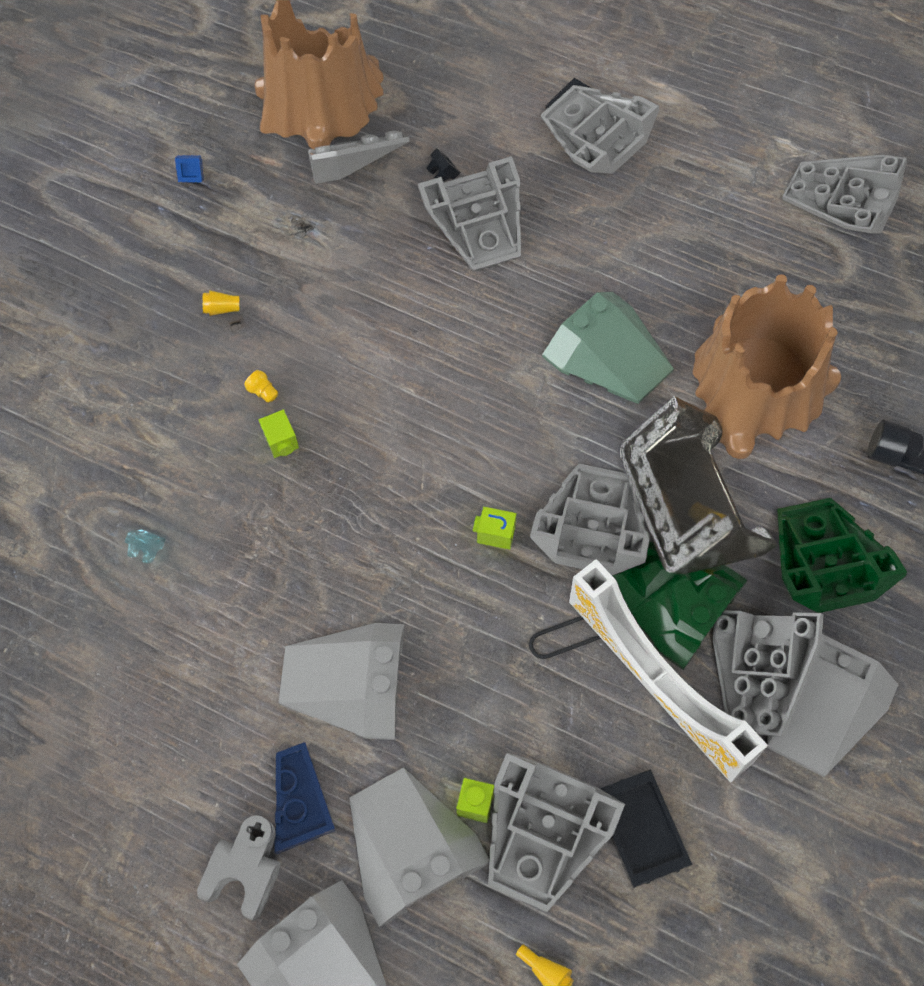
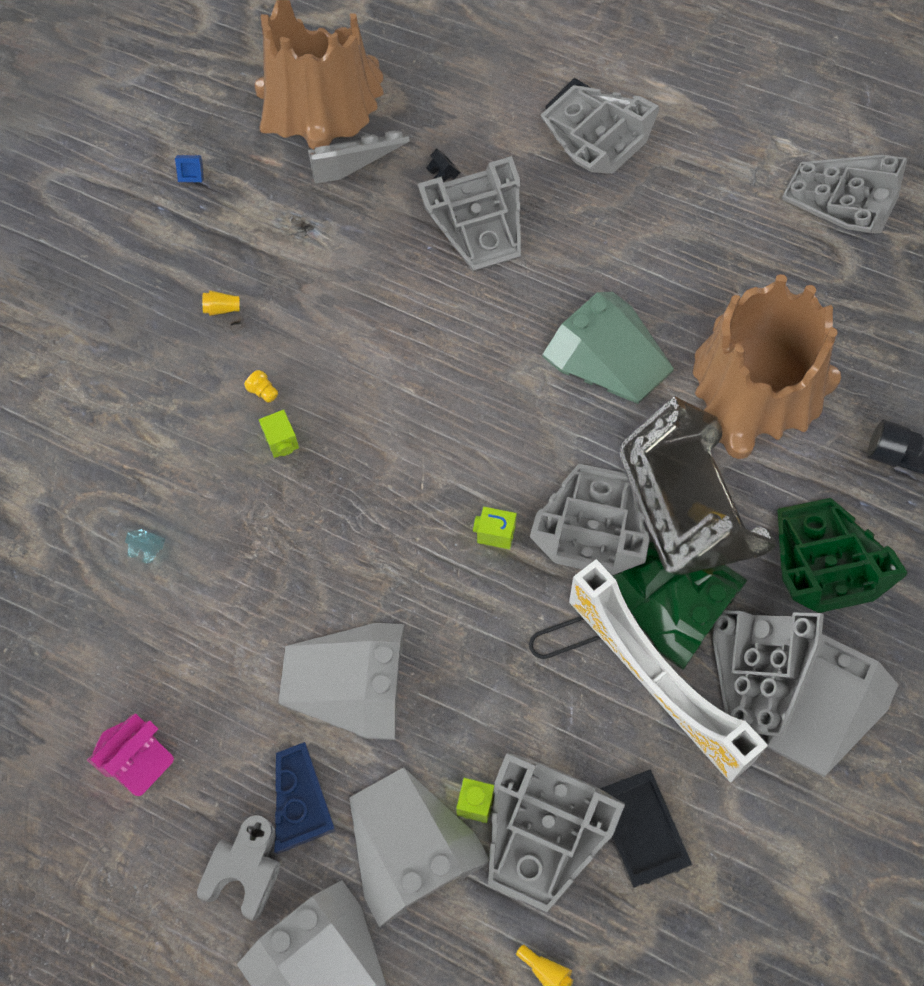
none -> dark pink piece [87,713,174,796]

